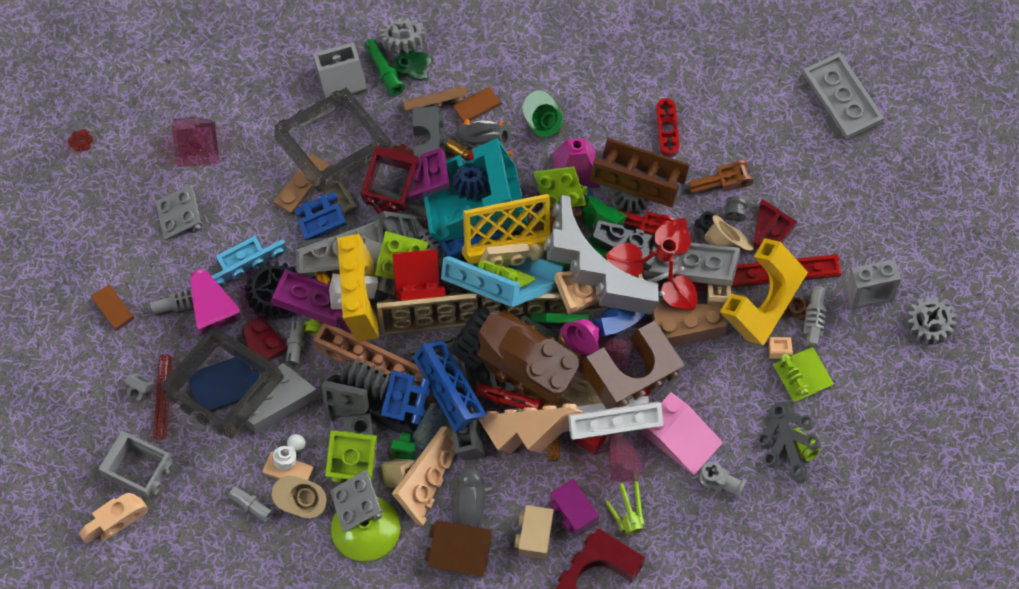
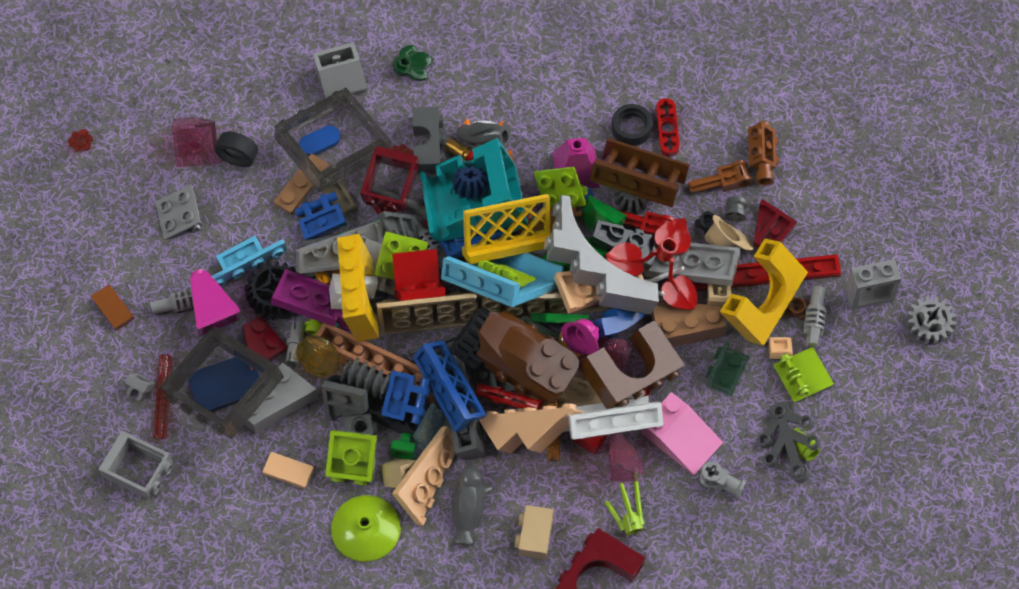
light nougat piece [79,493,148,543] -> none
light grey pin [228,486,274,523] -> none
tan piece [271,475,327,519] -> none
white plate [273,434,305,470] -> none
light grey hinge [330,470,383,532] -> none
green pin [363,38,406,97] -> none
light grey gear [380,18,426,53] -> none
medium nougat plate [401,86,468,113] -> none
magenta wing [408,148,450,201] -> none
reddish brown brick [425,520,493,577] -> none
dark orange tile [453,86,501,123] -> none
tan plate [480,243,545,266] -> none
green piece [523,90,564,138] -> none
magenta brick [549,479,599,538] -> none
light grey plate [802,52,884,140] -> none
none -> black tyre [215,131,259,167]
none -> clear yellow tile [296,335,340,377]
none -> blue tile [299,126,340,157]
none -> black tyre [611,104,653,146]
none -> clear green bracket [705,341,750,397]
none -> dark orange brick [748,121,779,186]

